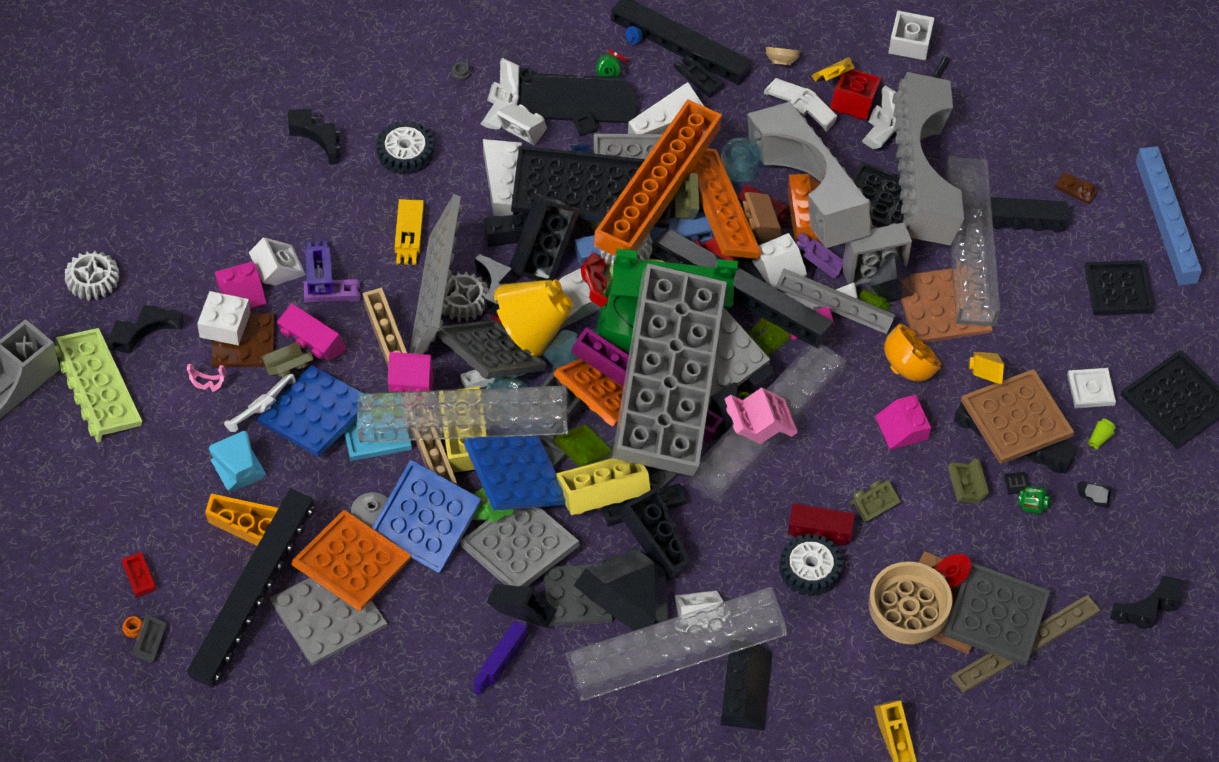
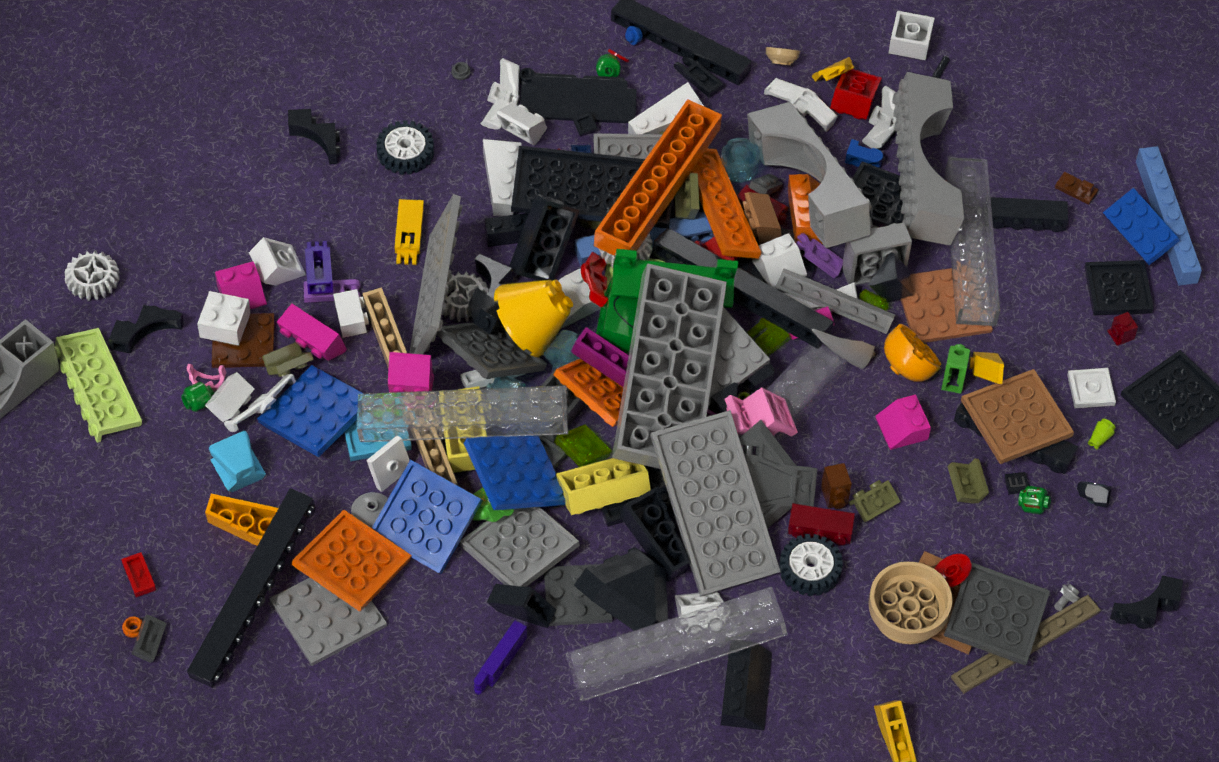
none -> green head [181,382,214,412]
none -> white brick [205,372,254,422]
none -> white brick [333,289,369,338]
none -> white plate [366,436,410,492]
none -> black slope [468,288,503,335]
none -> light grey plate [650,410,780,596]
none -> dark grey plate [739,420,817,529]
none -> dark grey plate [749,174,783,195]
none -> light grey piece [812,329,876,369]
none -> reddish brown brick [821,463,852,509]
none -> blue leg [845,139,883,168]
none -> bright green torso [941,344,970,394]
none -> light grey plate [1054,584,1080,611]
none -> blue plate [1103,188,1180,265]
none -> dark red brick [1107,312,1138,346]

